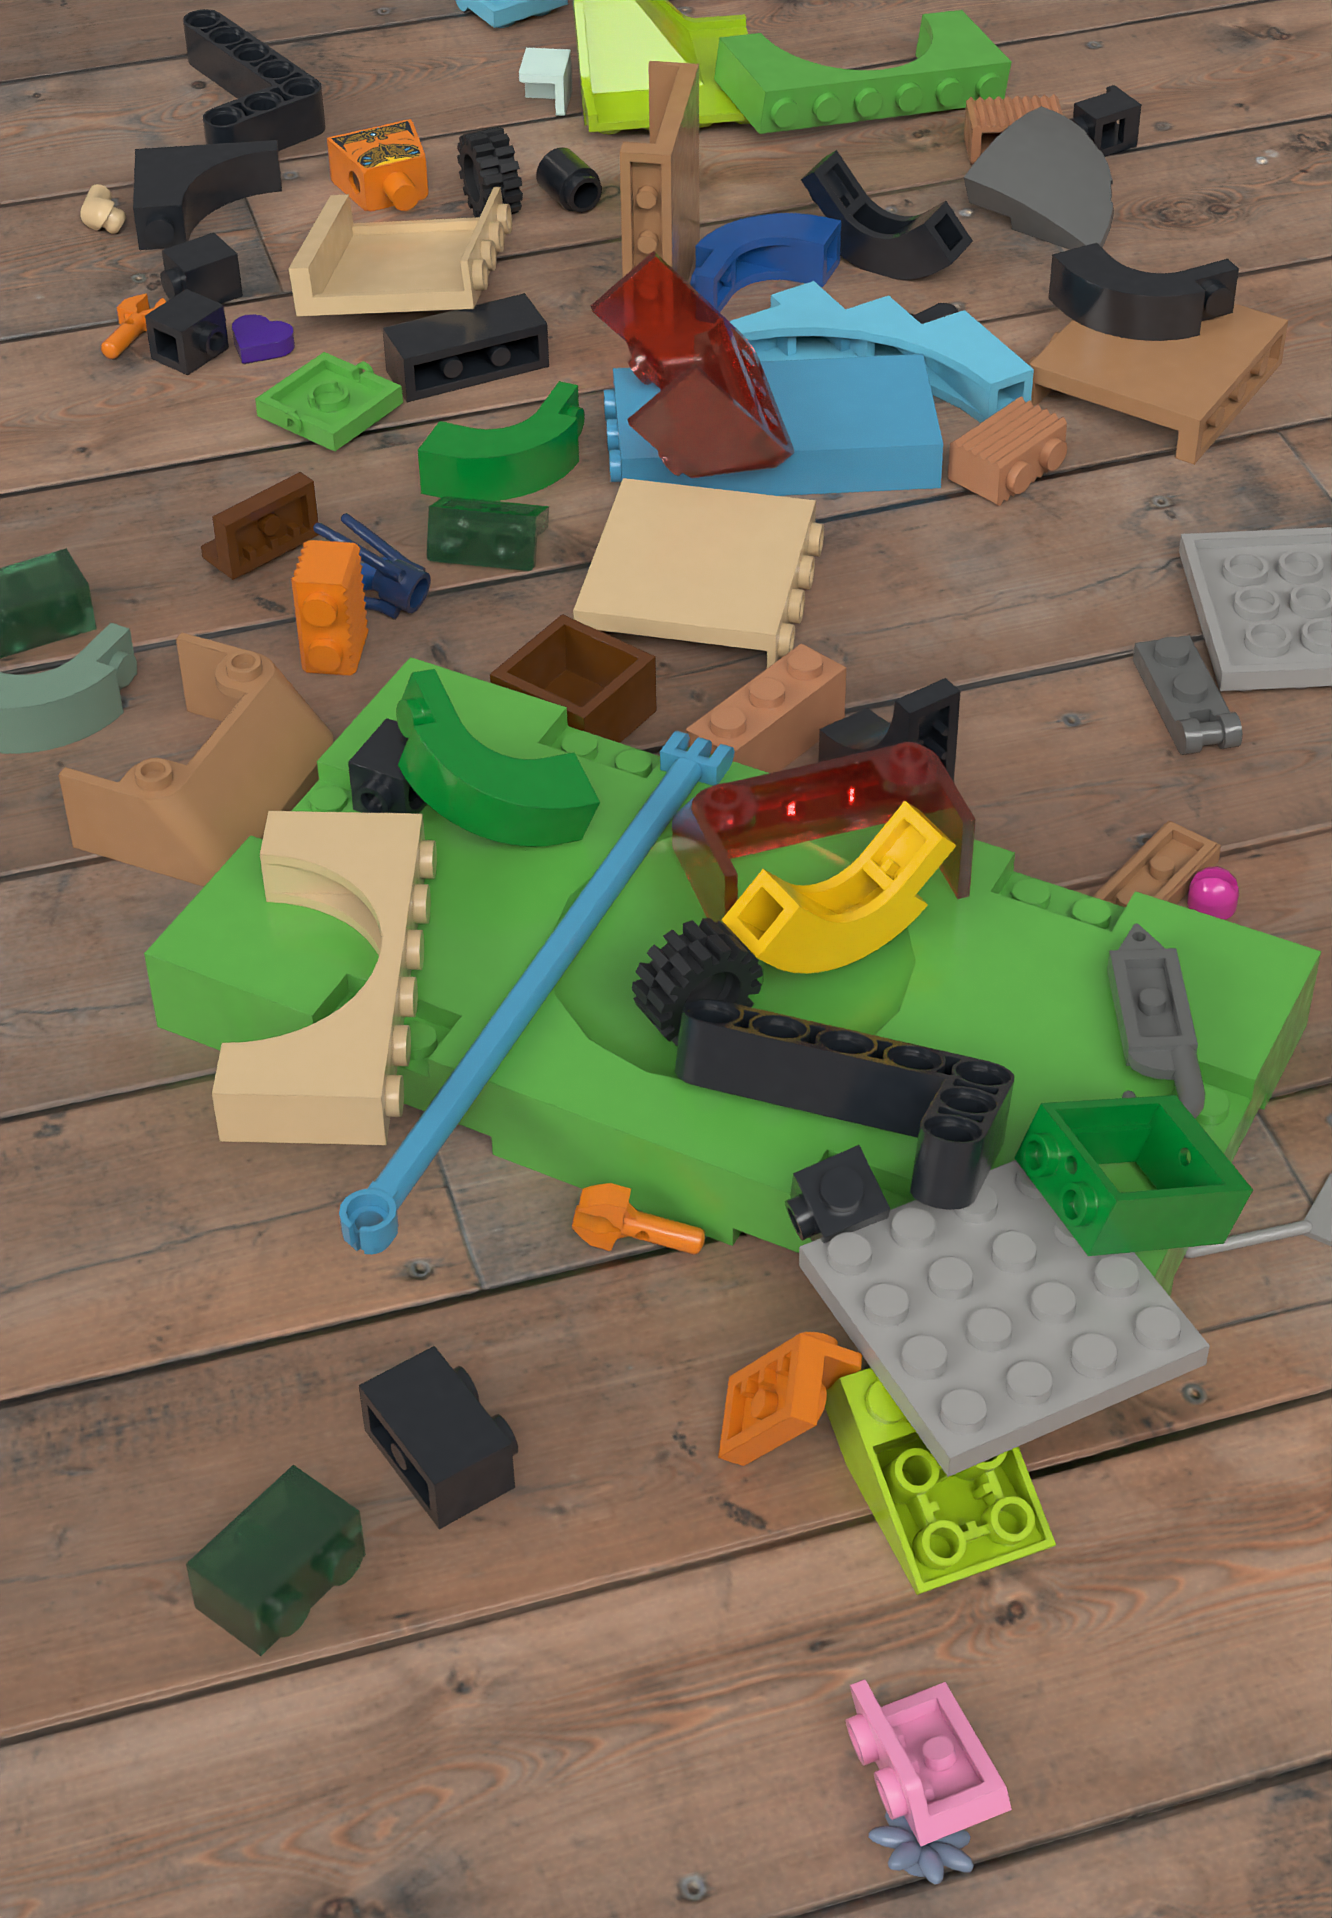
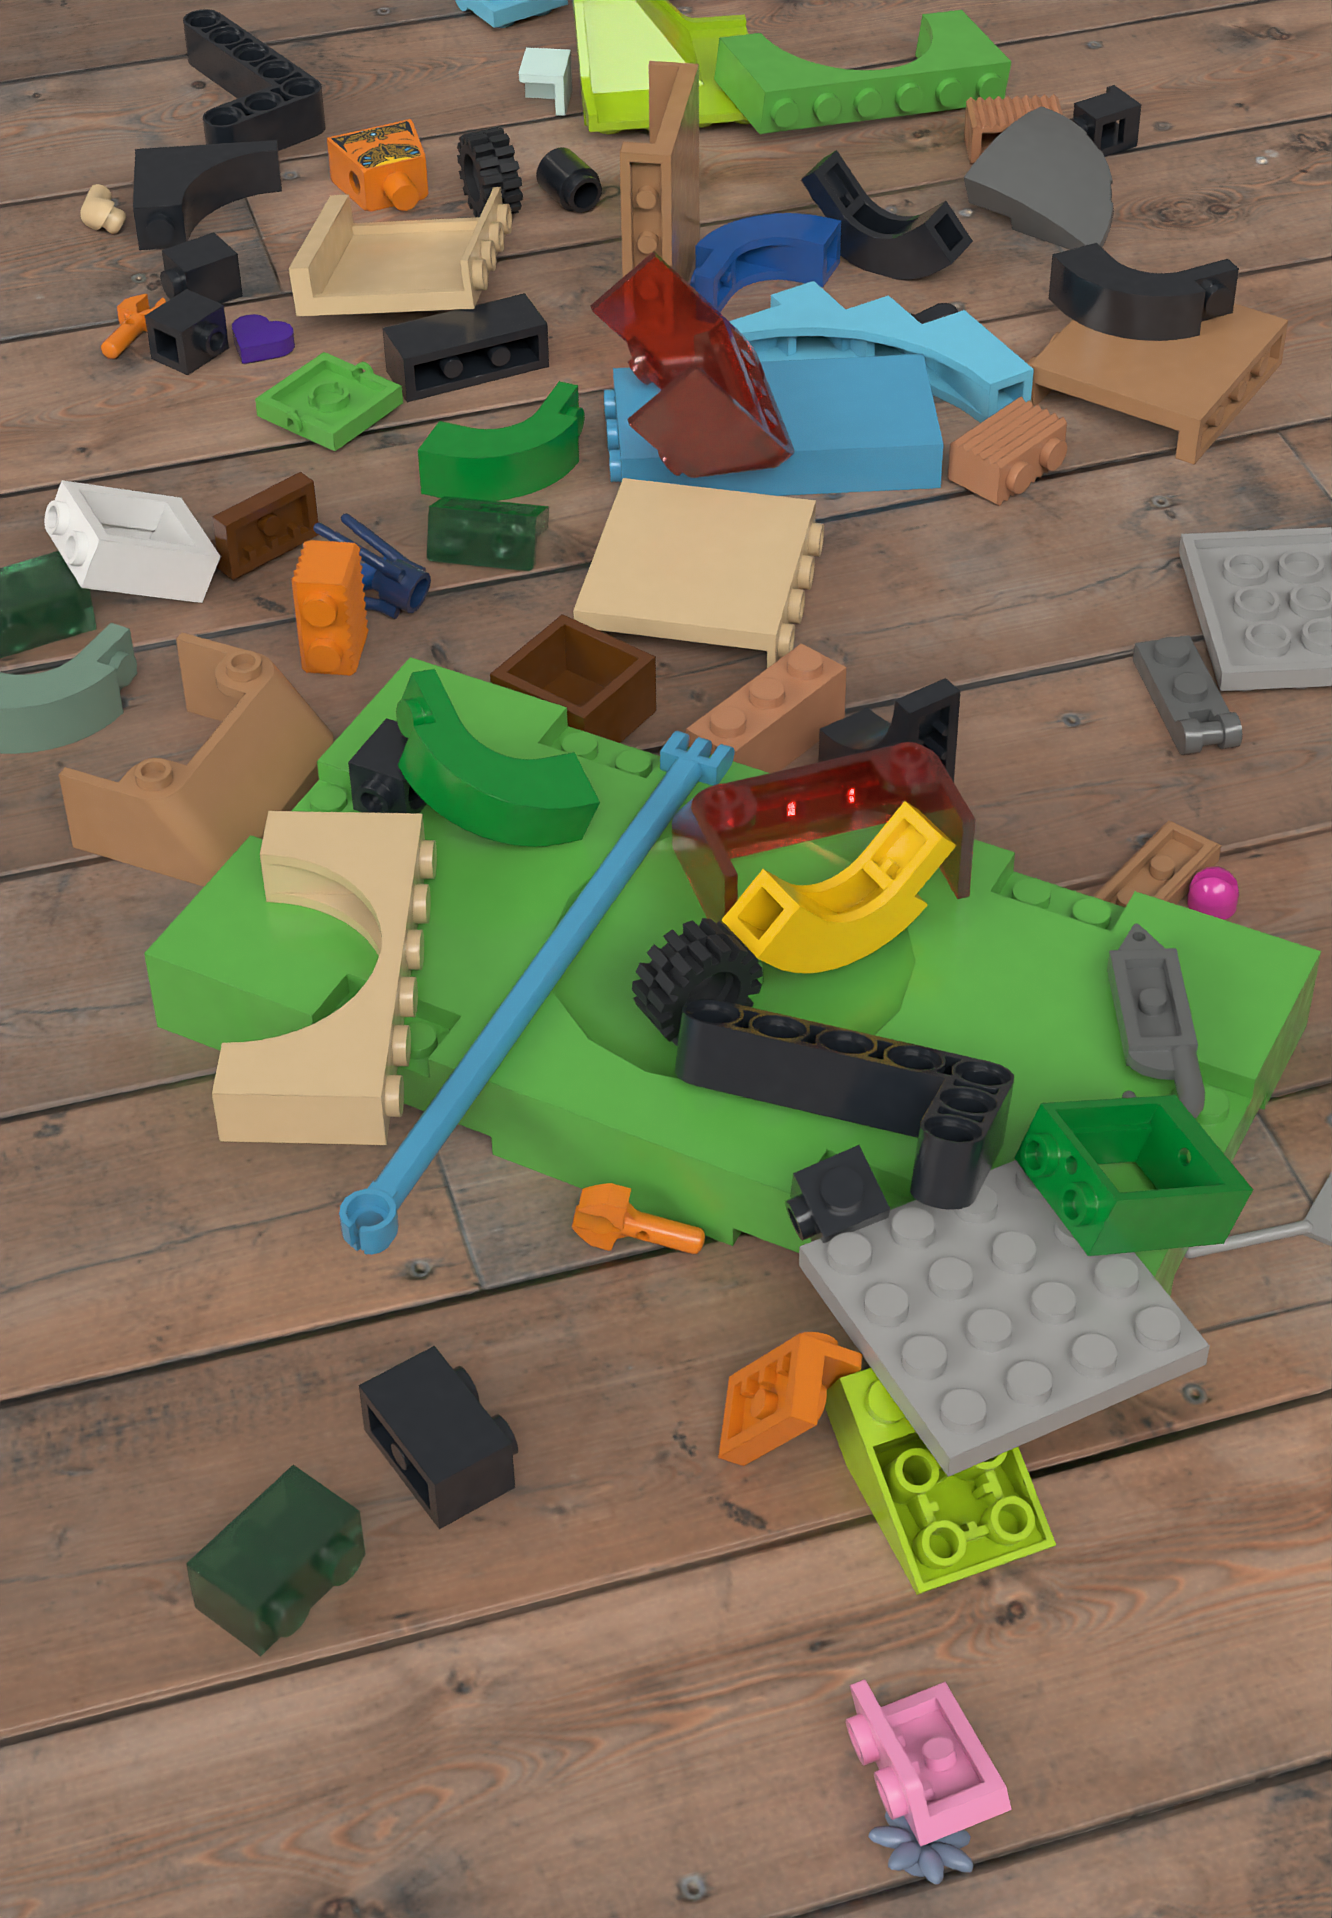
none -> white window [45,480,221,603]

